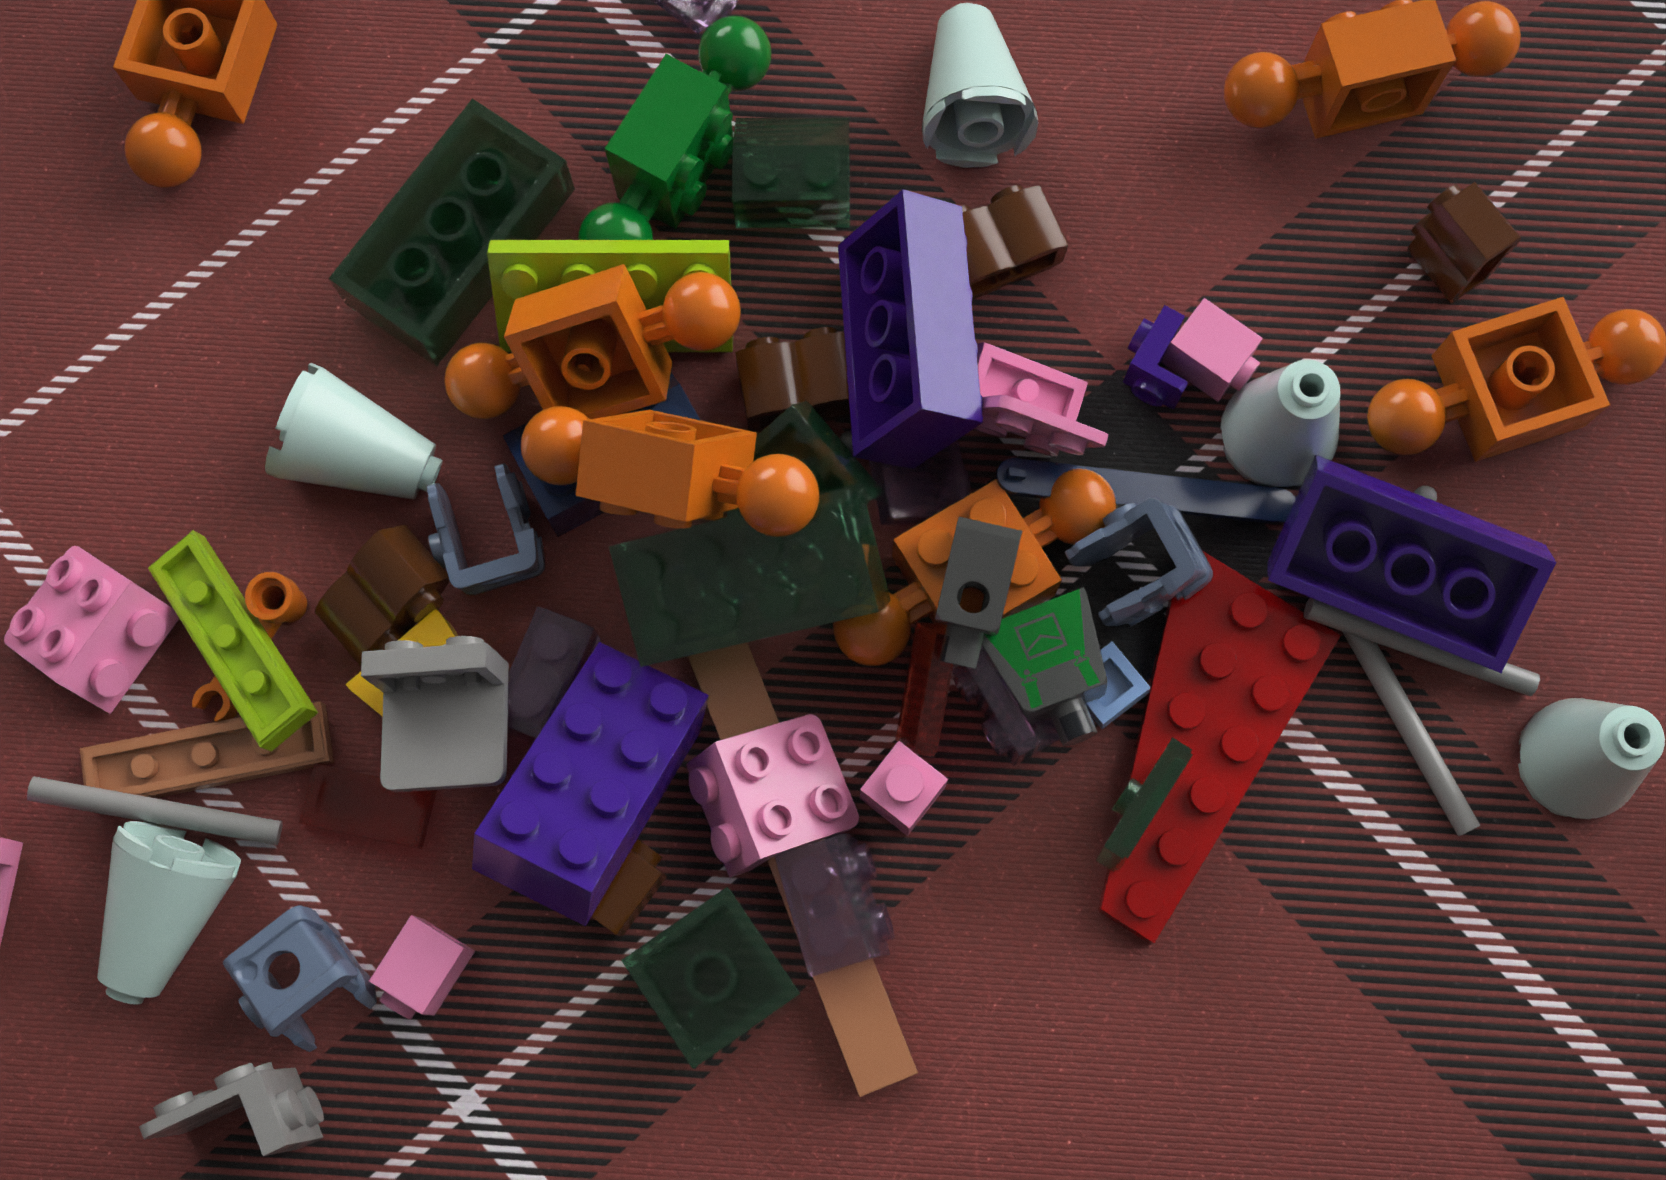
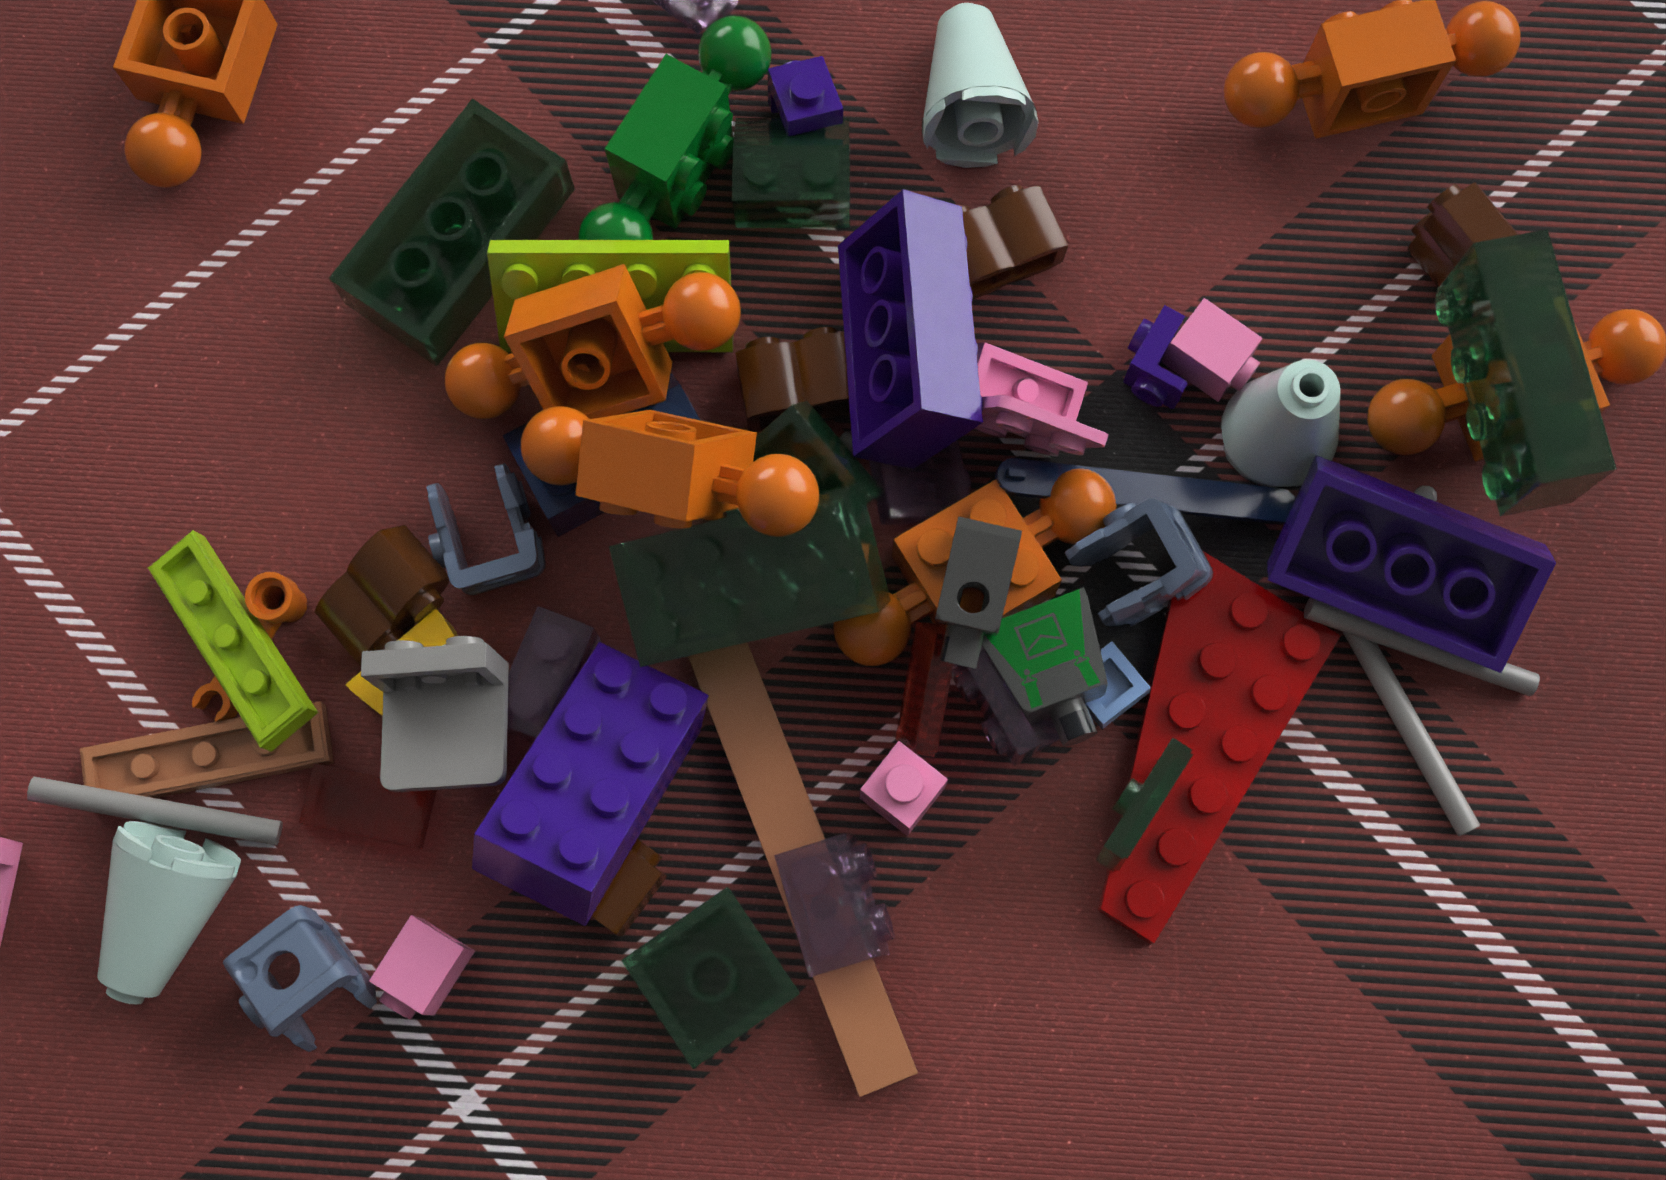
bright pink bracket [4,546,179,714] -> none
light grey bracket [139,1062,324,1156] -> none
light aqua cone [265,363,443,499] -> none
bright pink bracket [686,714,859,878] -> none
light aqua cone [1518,698,1665,819] -> none
none -> dark purple bracket [768,56,844,136]
none -> clear green brick [1435,229,1617,517]

